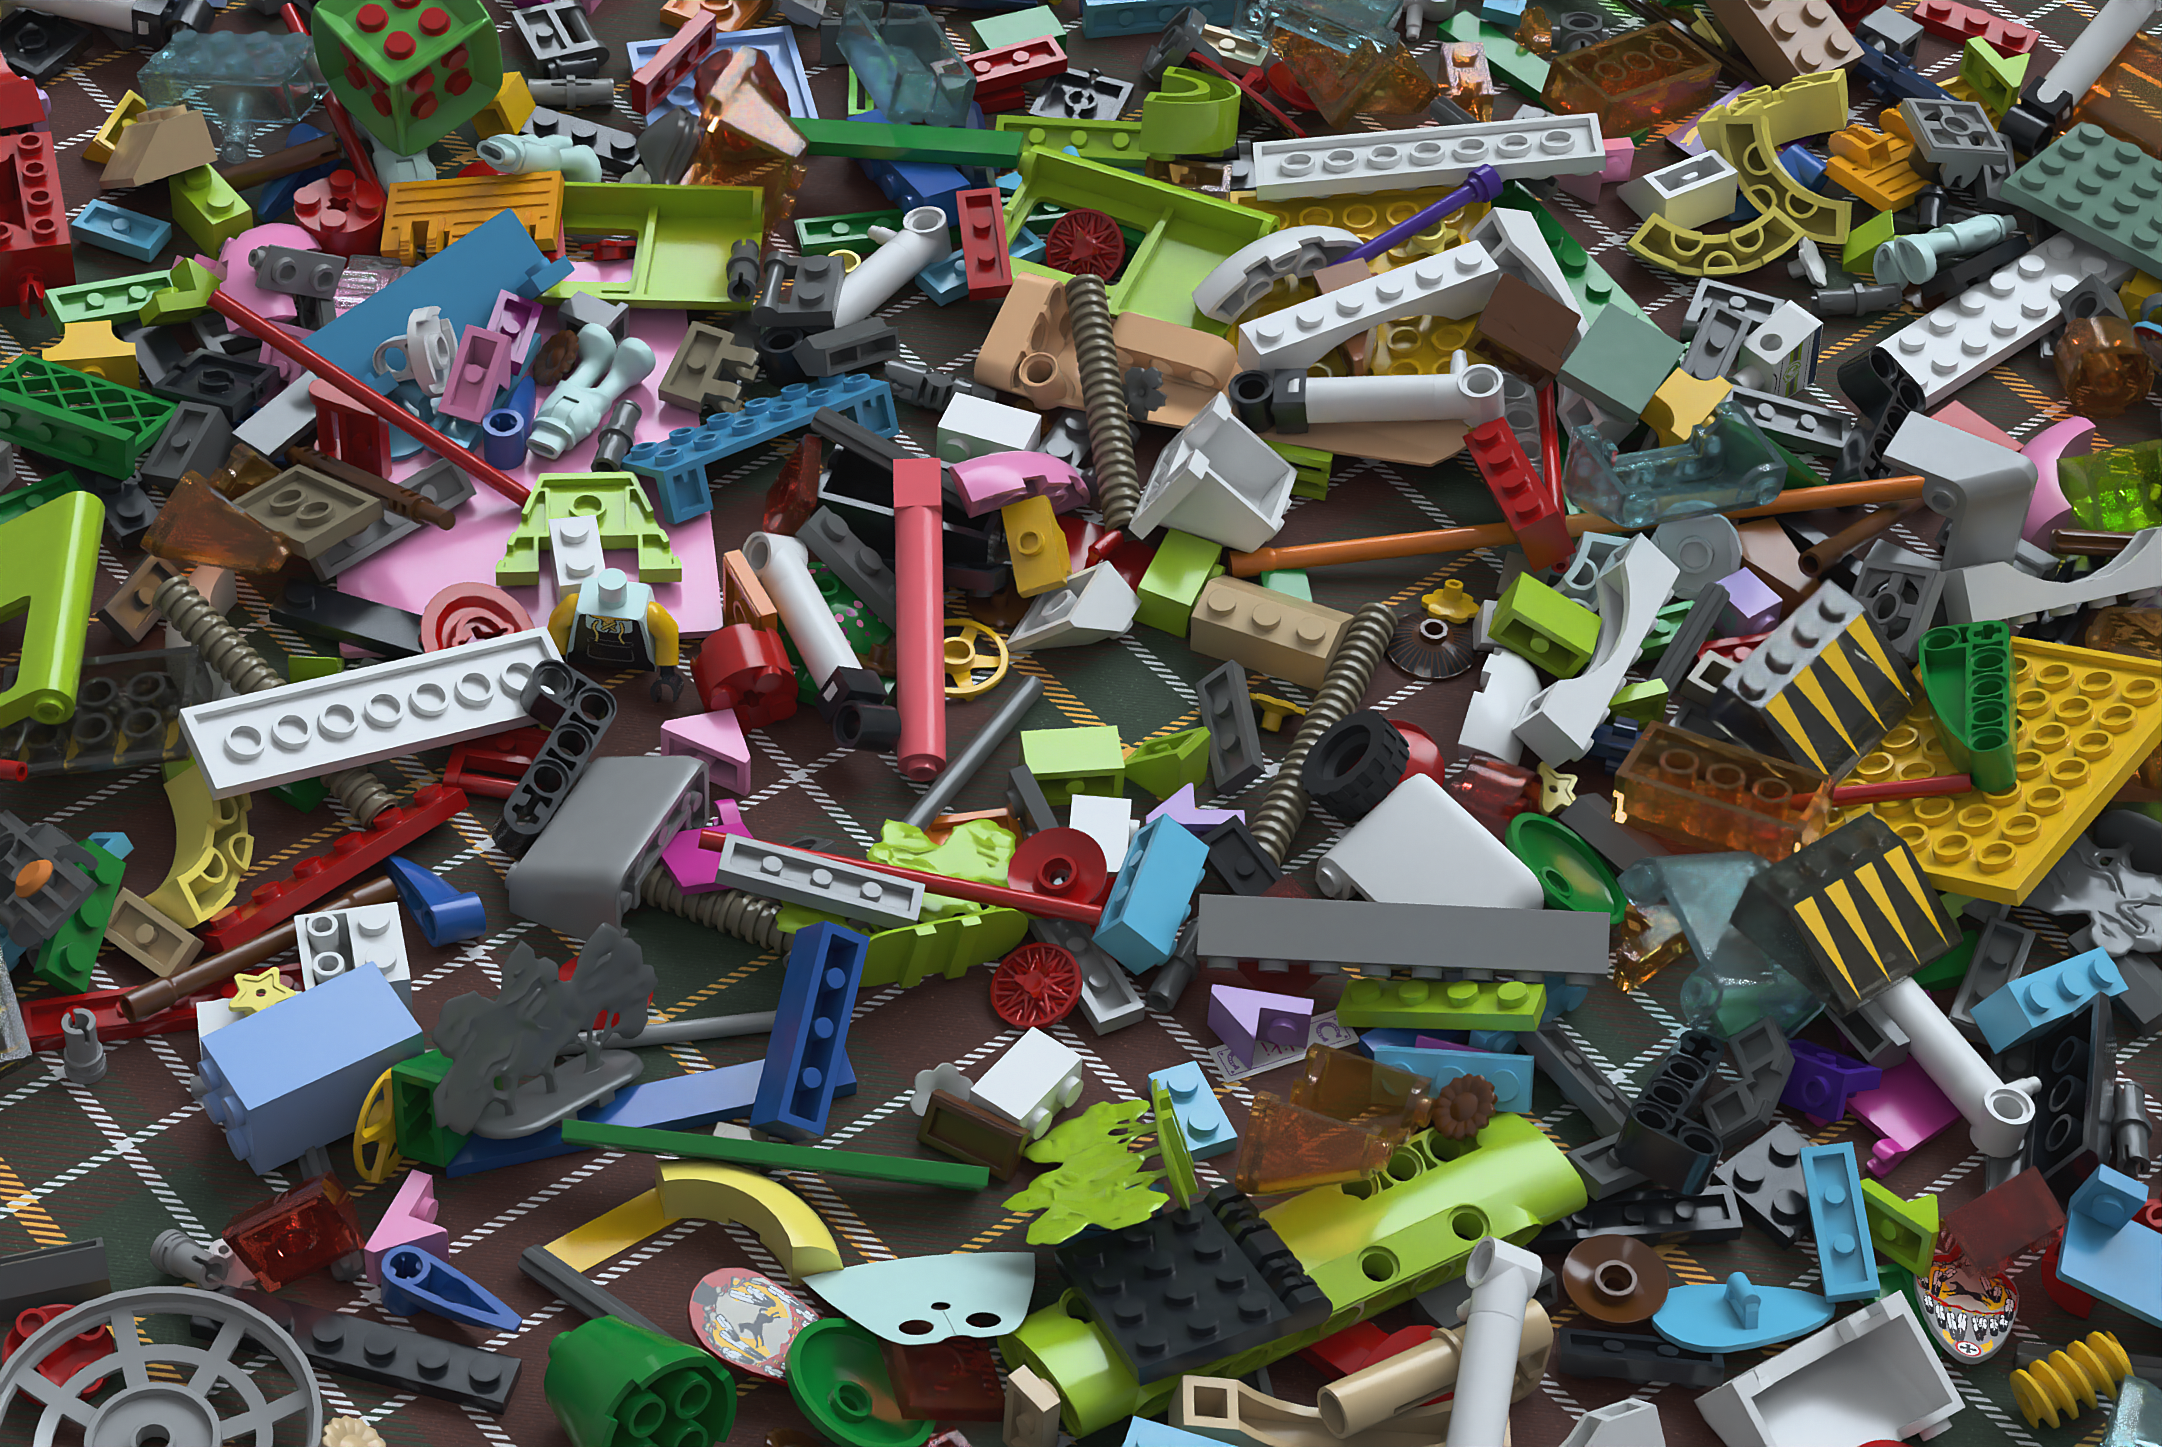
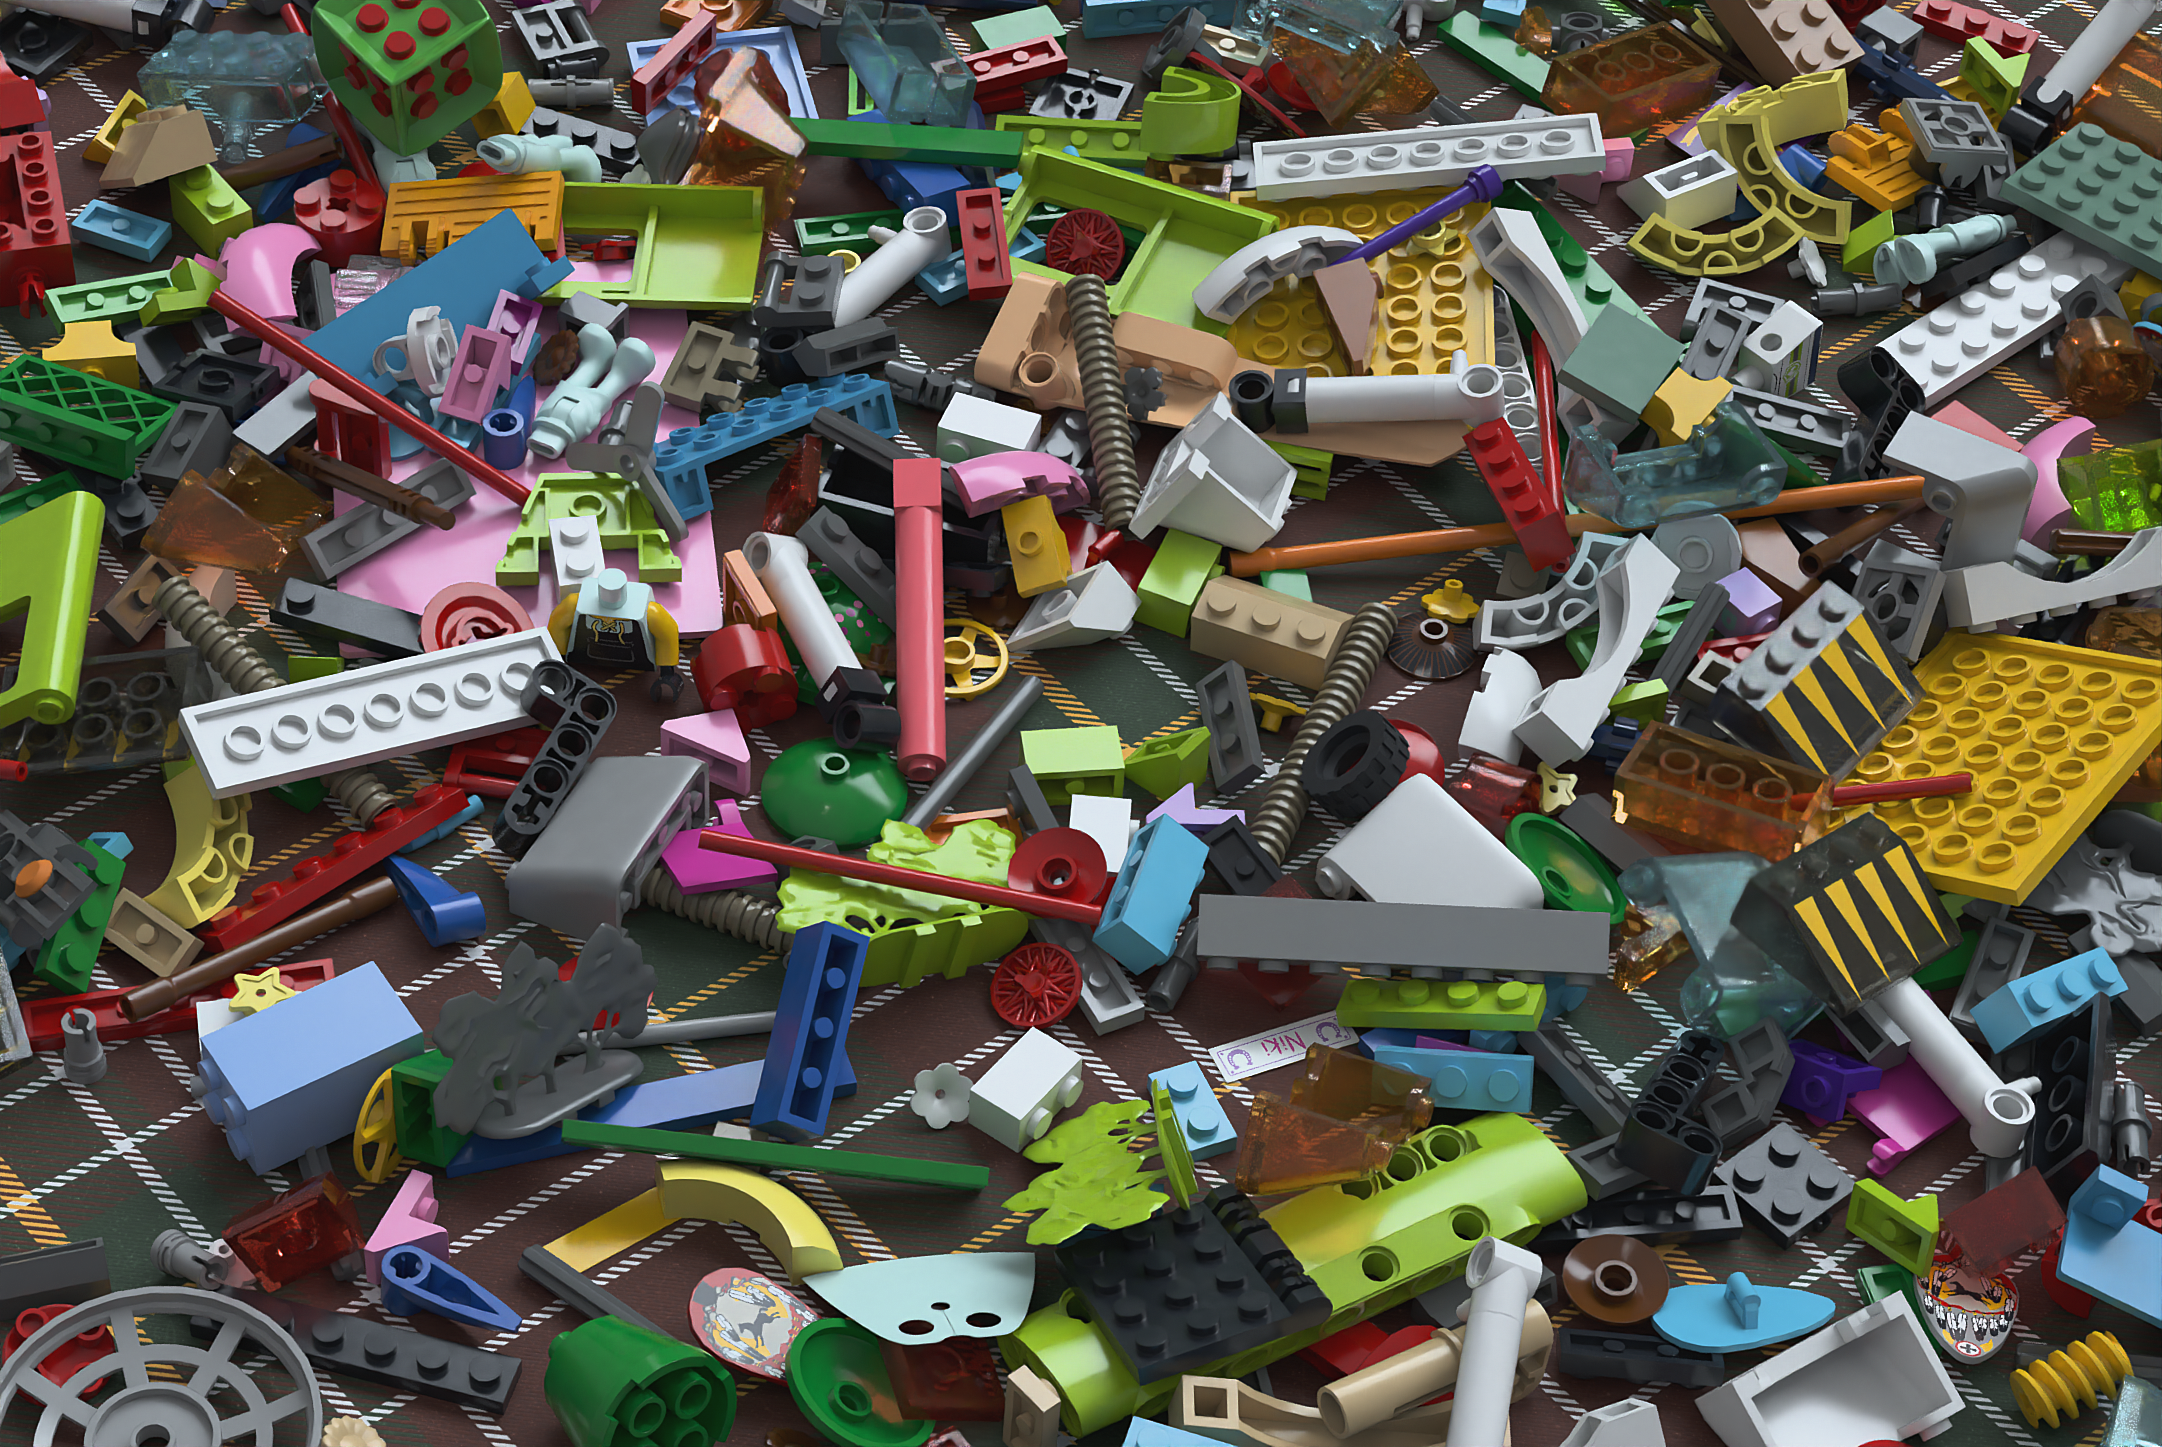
dark tan plate [223,464,385,560] -> none
light grey hinge [248,244,347,300] -> none
white slope [294,902,414,1018] -> none
light grey plate [714,833,925,929] -> none
dark grey pin [726,239,761,303] -> none
tile [916,1089,1030,1182] -> none
medium lavender slope [1207,984,1314,1069] -> none
white arch [1238,240,1499,384] -> none
reddish brown piece [1431,1073,1498,1142] -> none
clear orange brick [1436,41,1495,123] -> none
reddish brown bracket [1464,273,1581,392] -> none
lime brick [1487,571,1603,680] -> none
medium azure plate [1799,1142,1880,1304] -> none
green beam [1918,620,2017,792] -> none
none -> medium azure piece [398,795,485,853]
none -> light grey piece [566,381,689,542]
none -> green dish [761,737,908,851]

